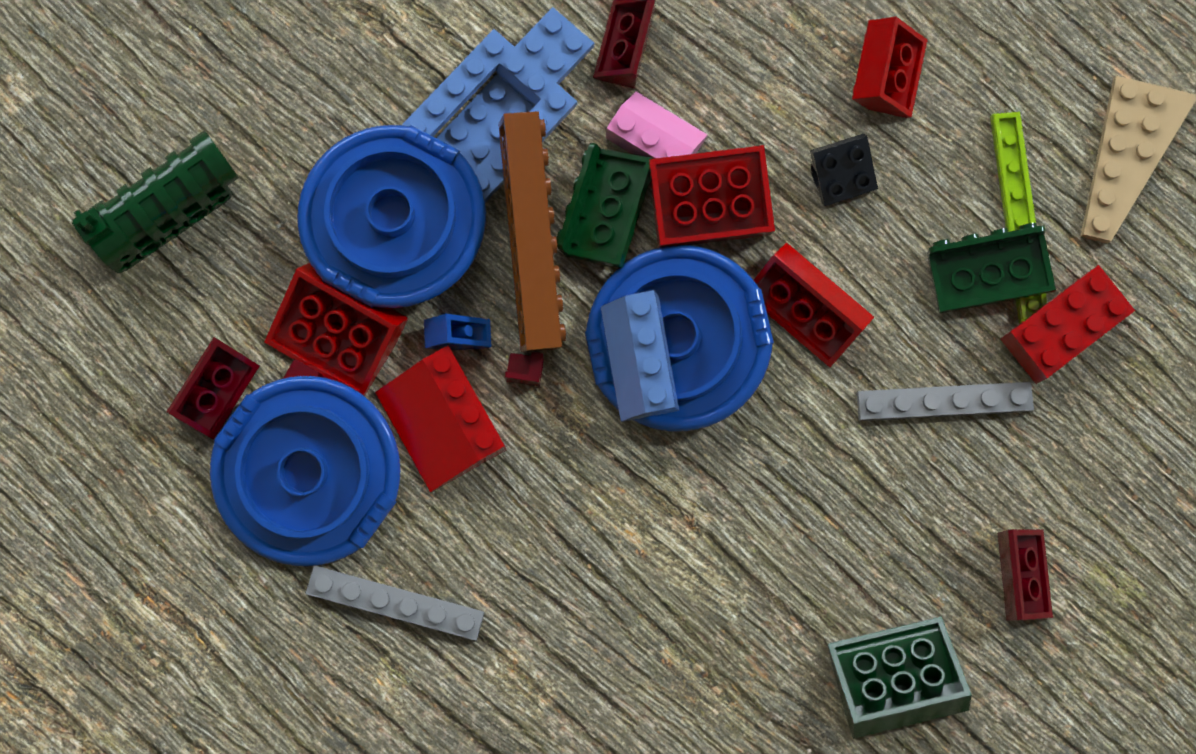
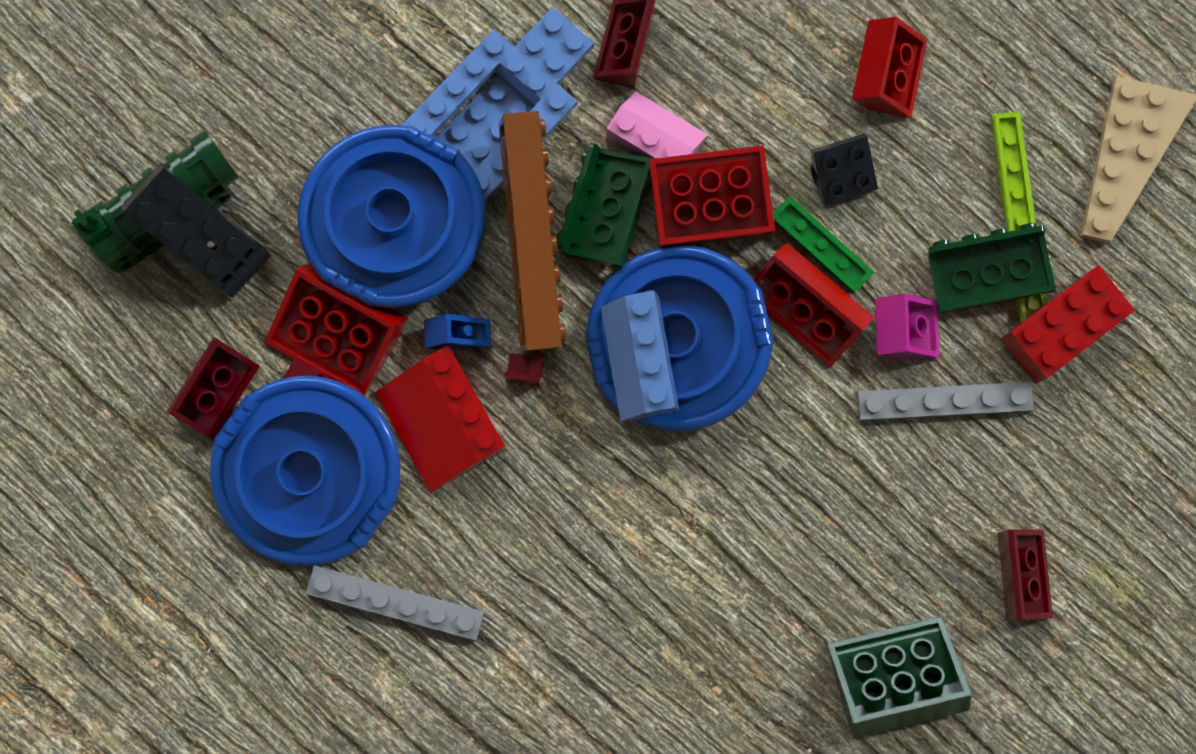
none -> black hinge [121,163,272,298]
none -> green plate [773,196,874,295]
none -> dark pink slope [875,293,940,359]

